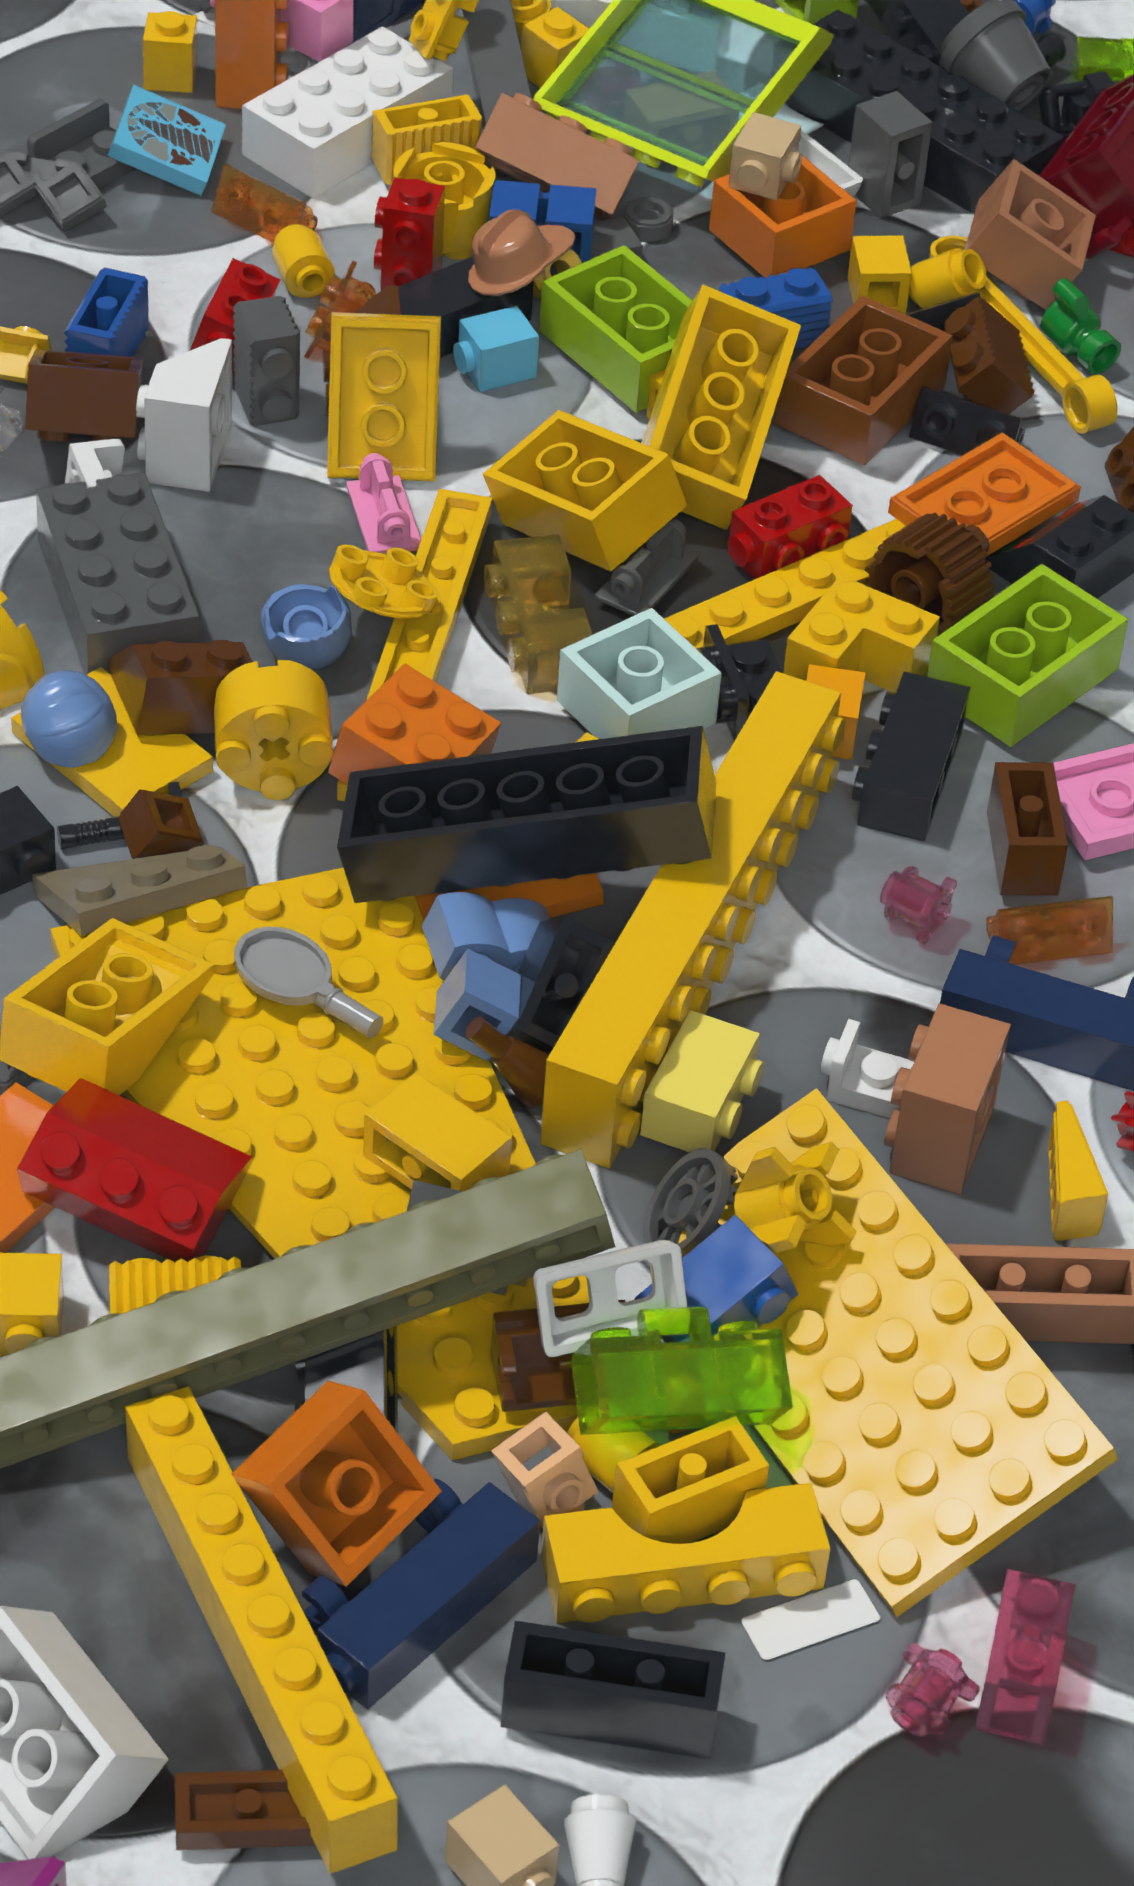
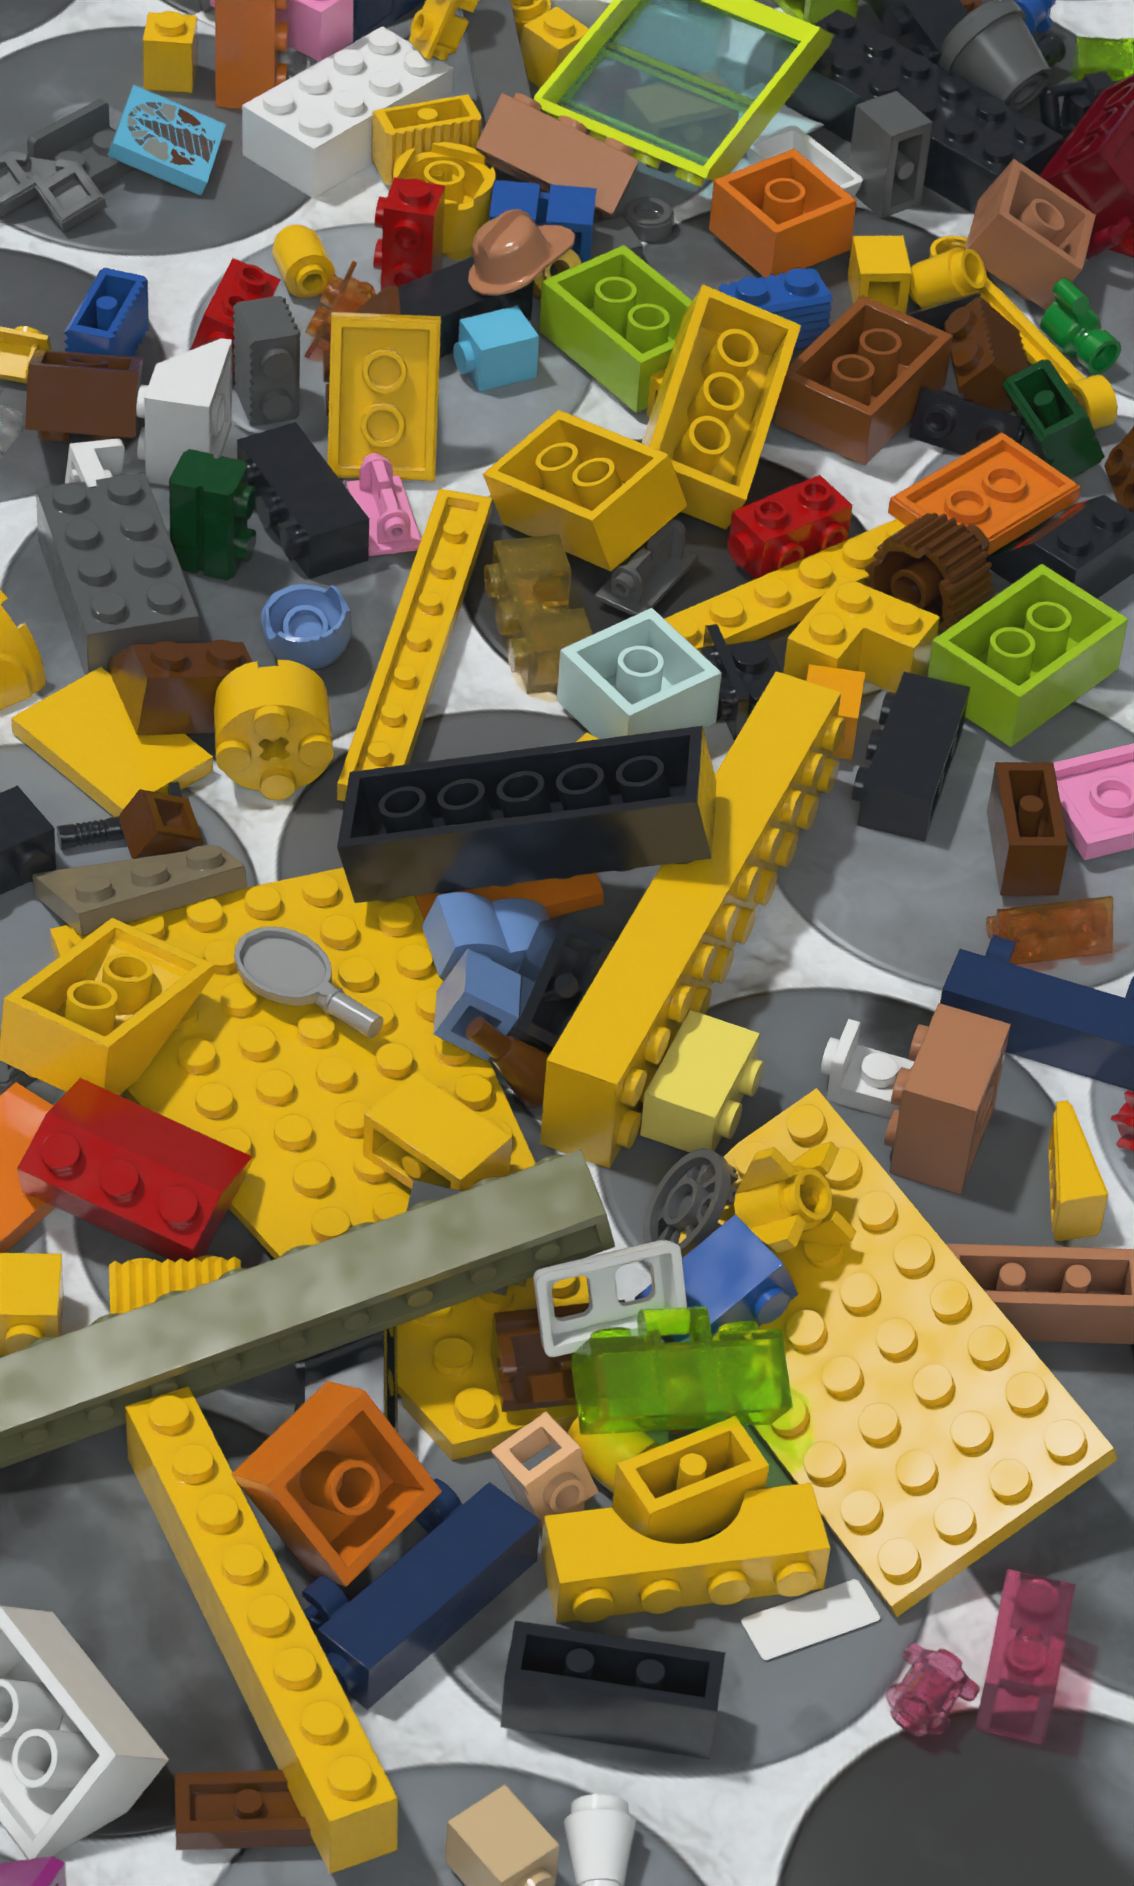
medium blue hair [21,671,117,768] -> none
clear orange hinge [211,164,318,243] -> none
yellow dish [328,544,439,619] -> none
orange brick [328,663,501,785] -> none
tan brick [729,112,802,200] -> none
clear pink brick [880,865,957,944] -> none
none -> dark green brick [169,449,256,581]
none -> black brick [237,422,370,579]
none -> dark green brick [1002,359,1105,479]

